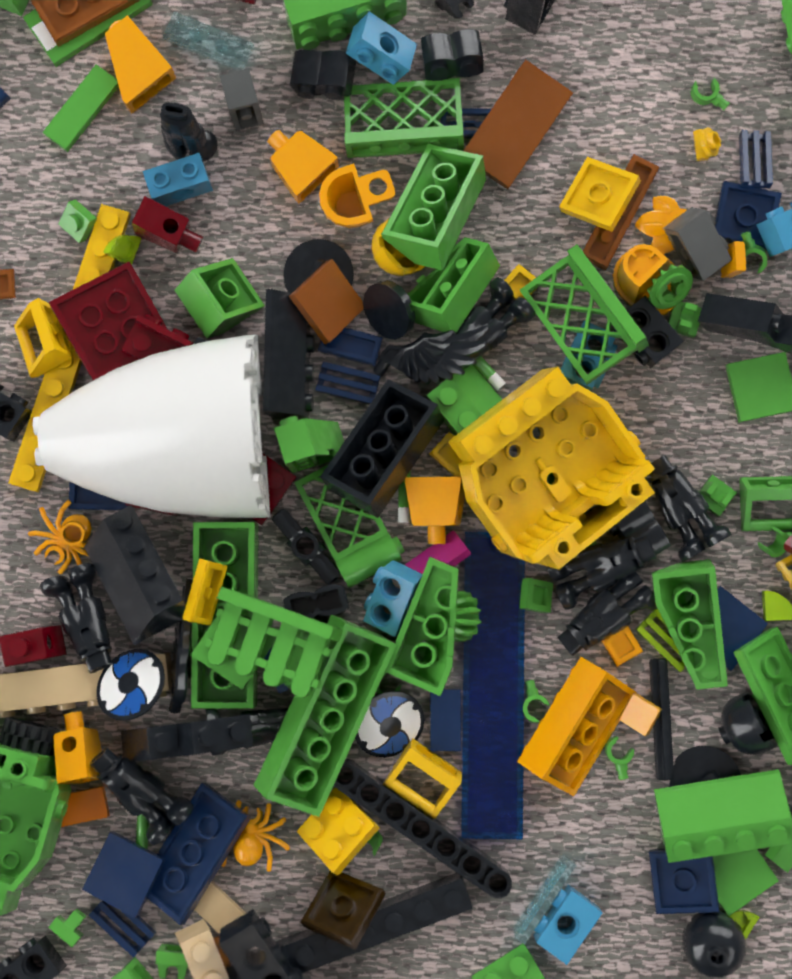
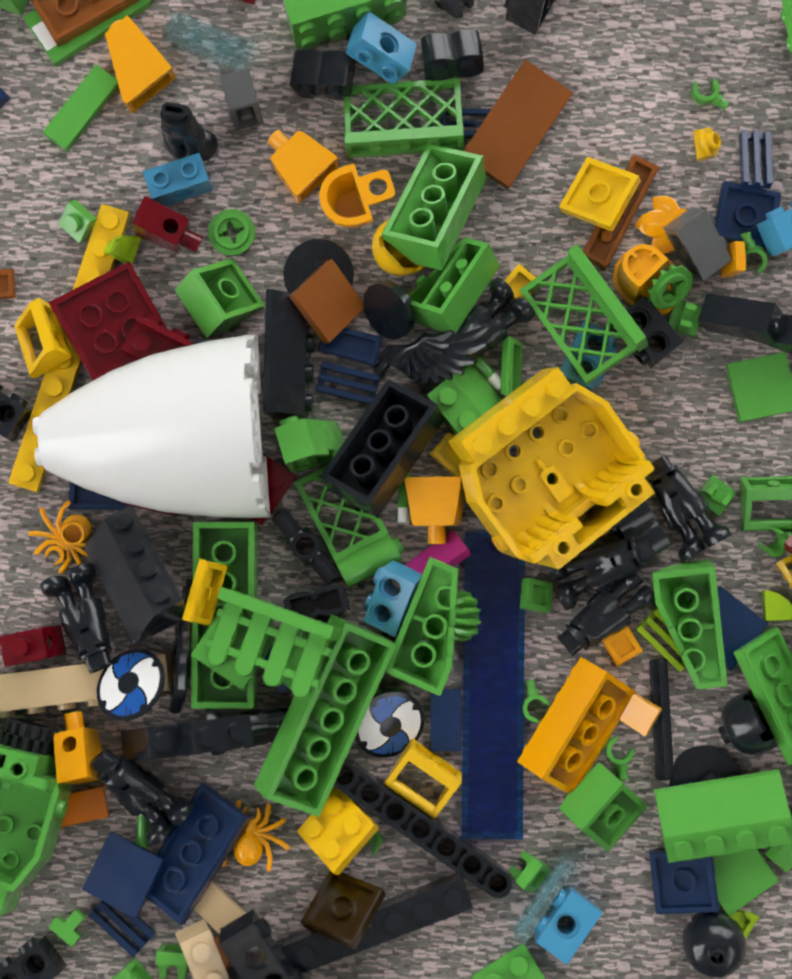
none -> bright green gear [208,209,255,256]
none -> bright green tile [500,336,522,396]
none -> bright green tile [509,851,552,894]
none -> bright green slope [559,762,648,852]

